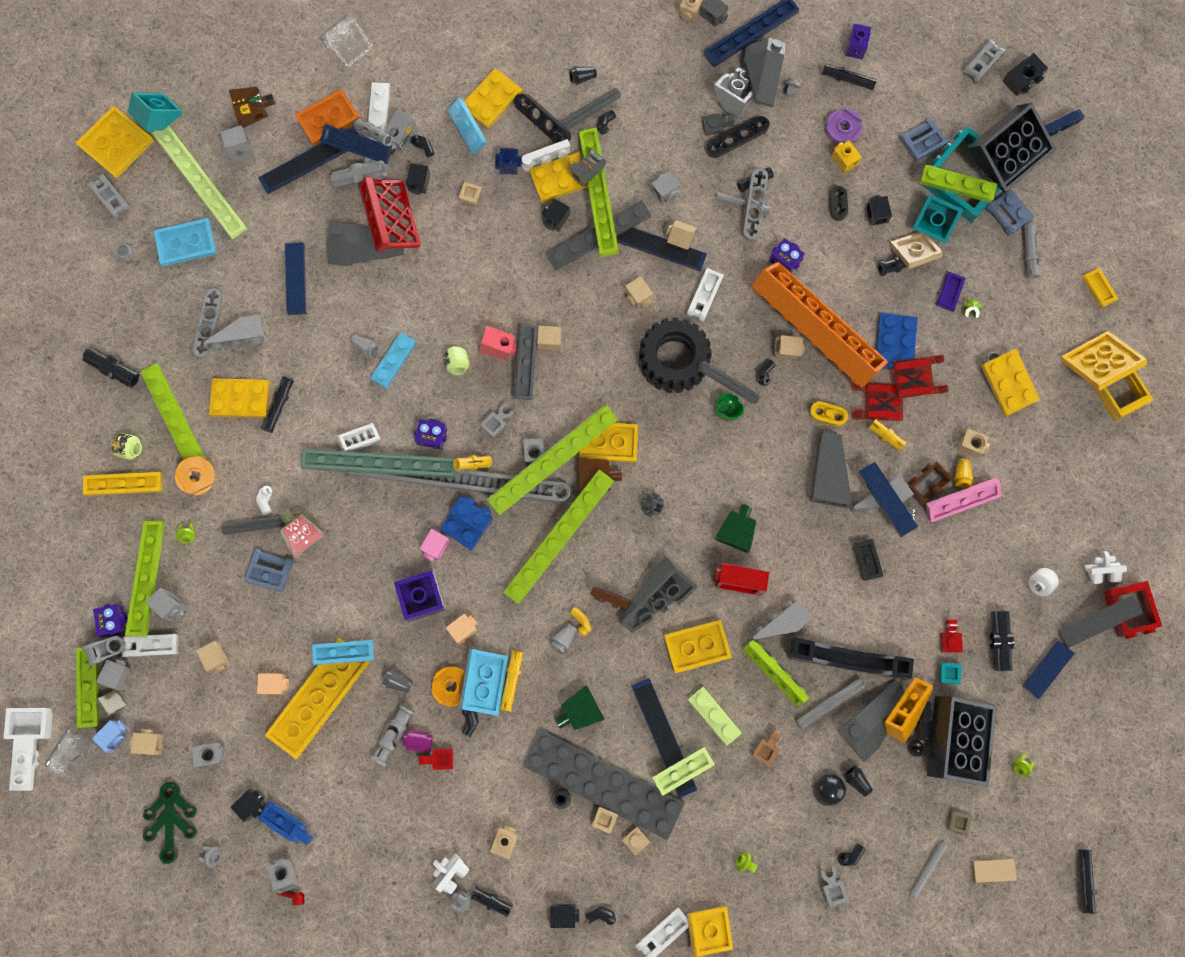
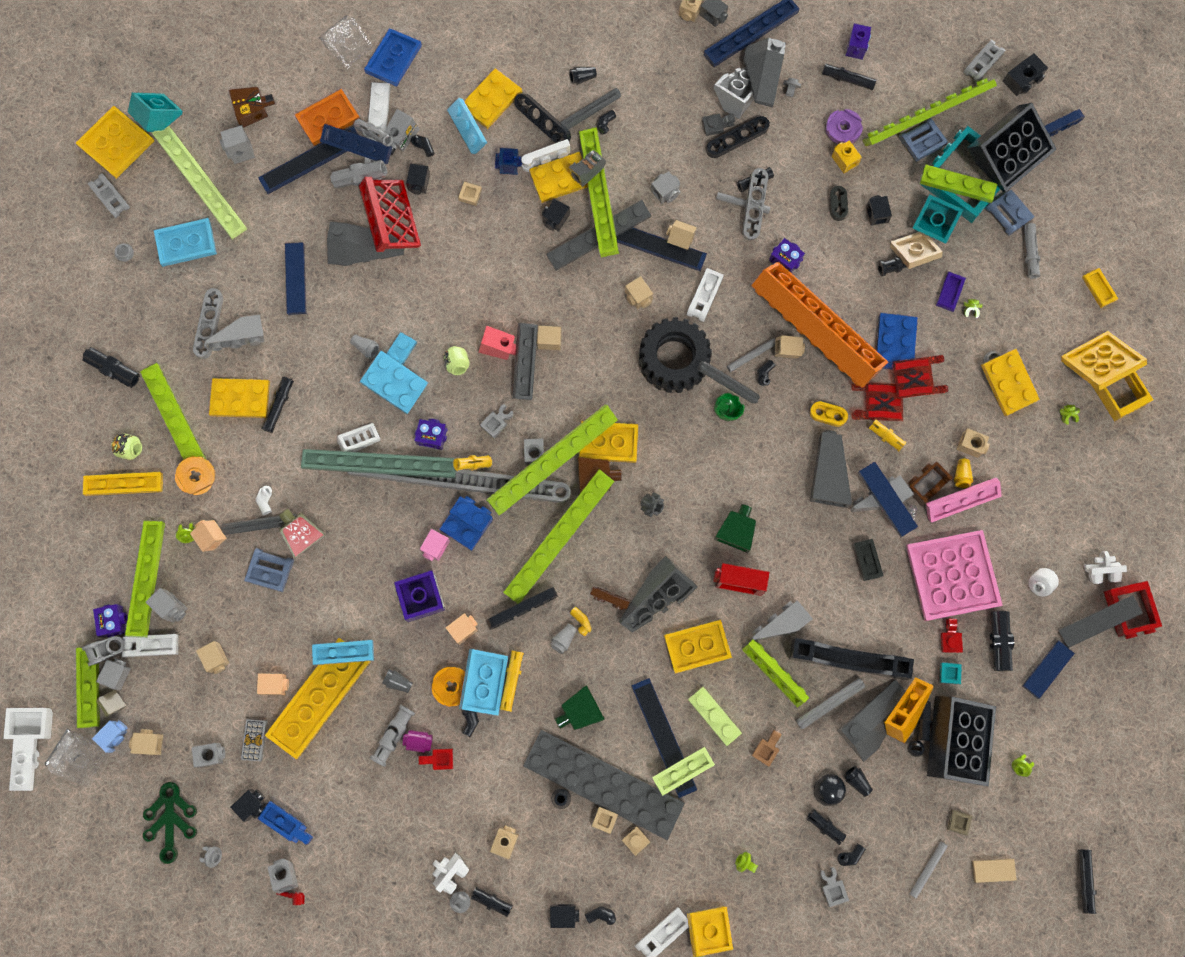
none -> light nougat brick [190,520,227,552]
none -> light grey tile [241,719,268,762]
none -> medium azure plate [359,351,428,414]
none -> blue plate [364,28,422,87]
none -> black beam [486,587,558,630]
none -> light grey piece [727,338,776,373]
none -> black pin [806,809,847,845]
none -> lime plate [862,78,997,146]
none -> bright pink plate [906,530,1003,621]
none -> lime plate [1060,405,1080,425]

